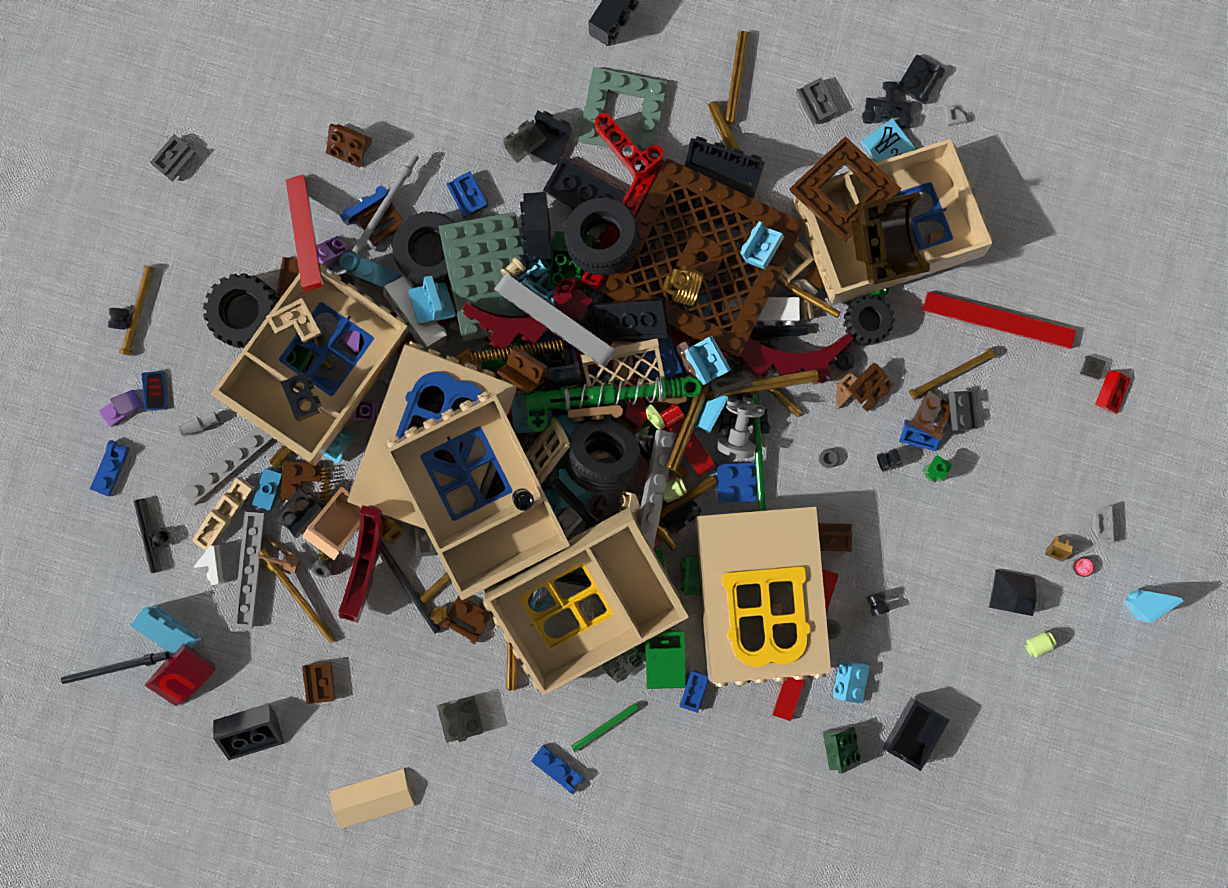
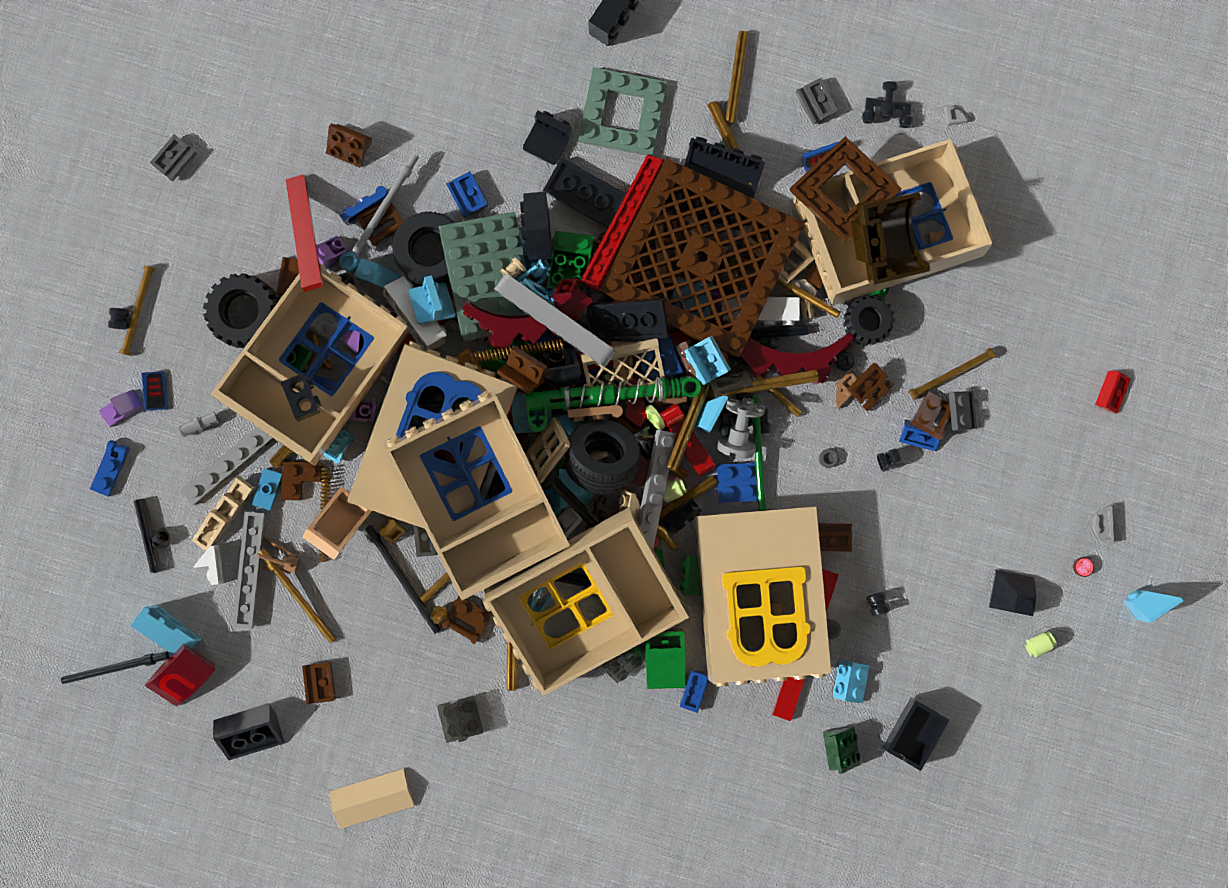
tan plate [266,298,321,343] -> none
black bracket [274,488,322,538] -> none
dark grey tile [312,560,333,577] -> none
dark red arch [338,505,387,623] -> none
clear smoke bracket [502,120,546,163] -> none
black wheel [512,488,534,511] -> none
blue plate [531,745,585,795] -> none
black tyre [564,197,640,276] -> none
green bar [571,703,639,752] -> none
red beam [595,113,663,179] -> none
pearl gold piece [662,265,703,306] -> none
medium azure bracket [741,221,784,269] -> none
medium azure tile [861,118,915,162] -> none
black plate [898,54,945,104] -> none
red tile [922,292,1076,349] -> none
green bracket [922,455,953,483] -> none
pearl gold tile [1045,536,1073,562] -> none
clear smoke tile [1080,355,1106,380] -> none
none -> blue slope [801,142,838,172]

